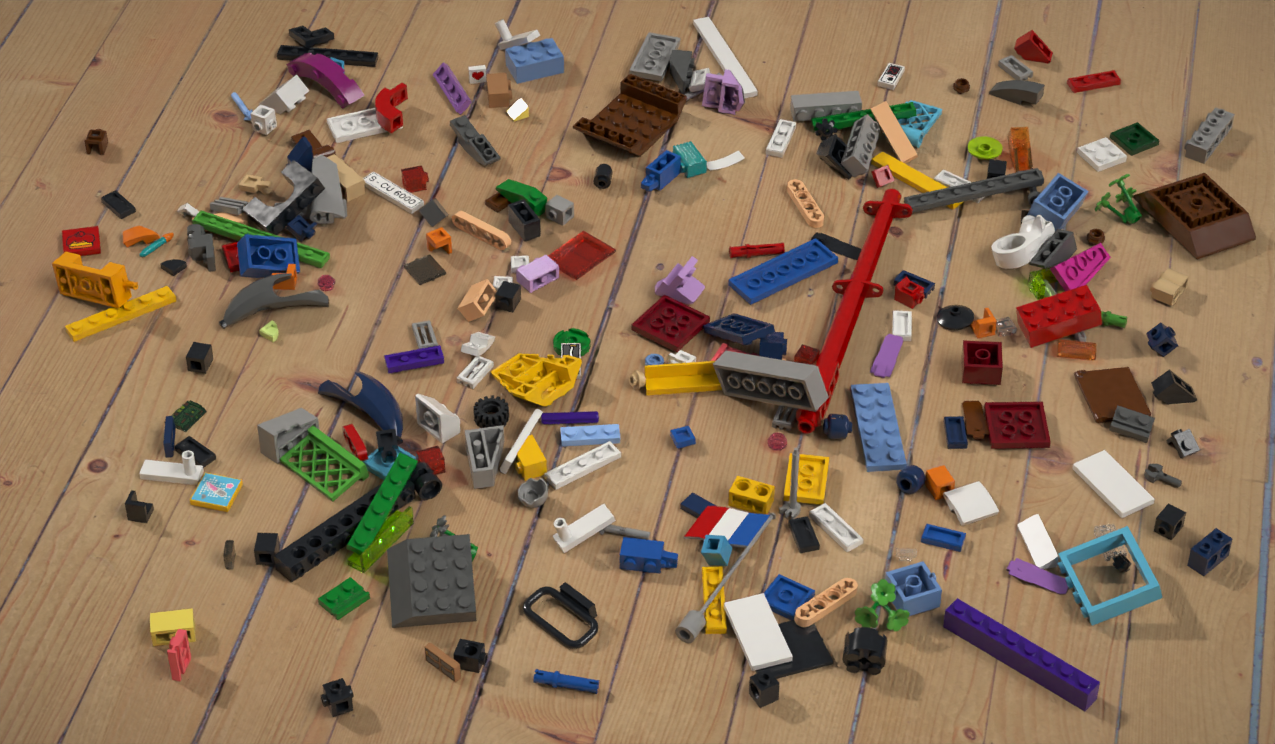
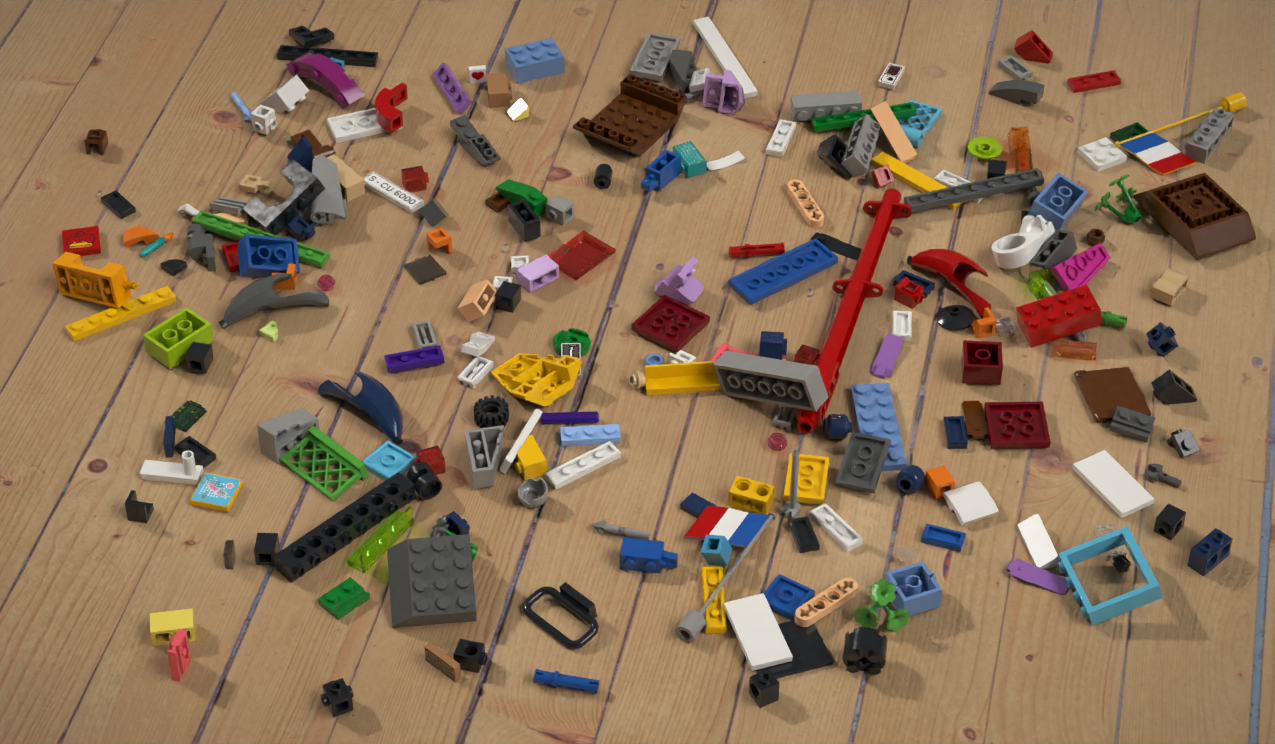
red beam [342,424,368,462] -> none
green plate [346,453,418,557] -> none
black plate [376,429,398,463] -> none
white slope [415,394,460,444] -> none
light nougat beam [452,211,511,250] -> none
white piece [495,19,540,50] -> none
white piece [553,504,616,553] -> none
blue plate [670,426,696,449] -> none
dark blue plate [703,313,775,345] -> none
black plant [815,118,838,141] -> none
dark purple brick [943,598,1100,712] -> none
reddish brown plate [953,78,970,94] -> none
none -> lime brick [143,307,214,369]
none -> dark blue bracket [445,511,470,535]
none -> dark grey plate [835,432,891,494]
none -> red piece [907,249,991,319]
none -> flag [1115,92,1247,175]

